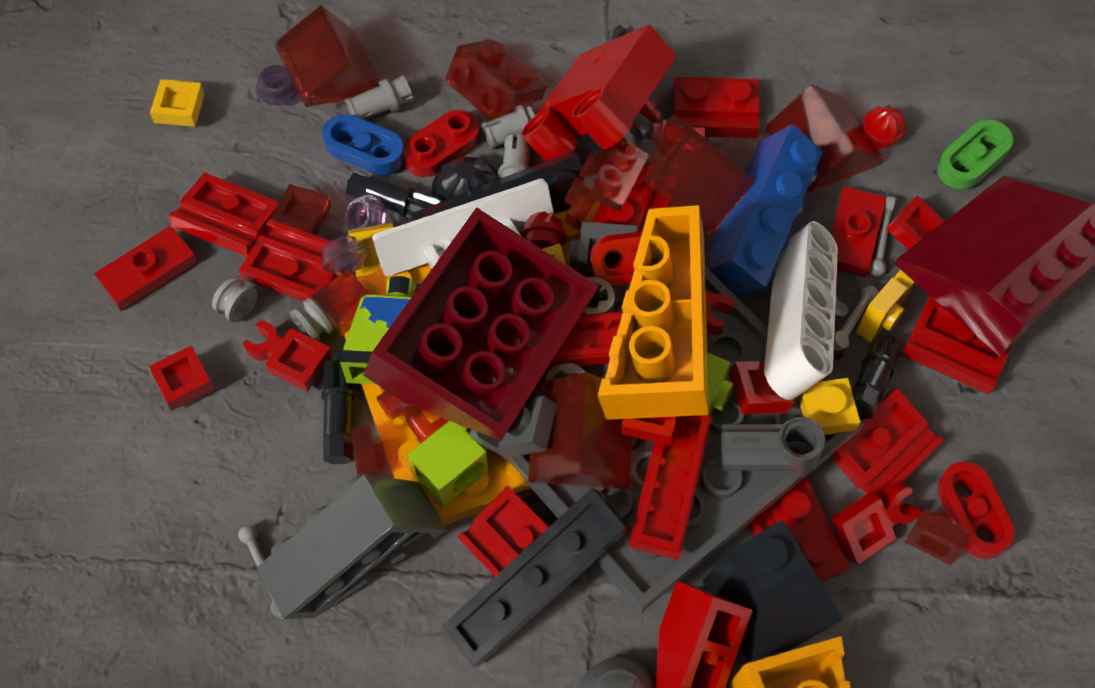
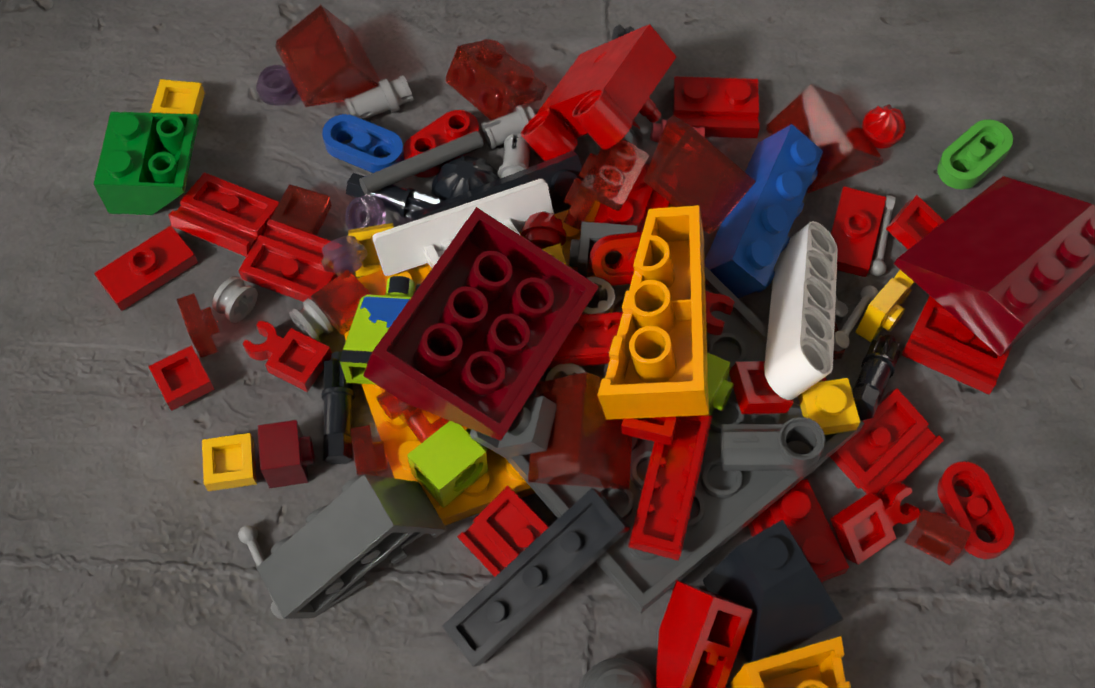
none -> green slope [93,112,199,215]
none -> clear red plate [176,293,220,358]
none -> yellow plate [202,433,257,491]
none -> dark red plate [257,420,315,488]
none -> dark grey bar [359,131,483,195]

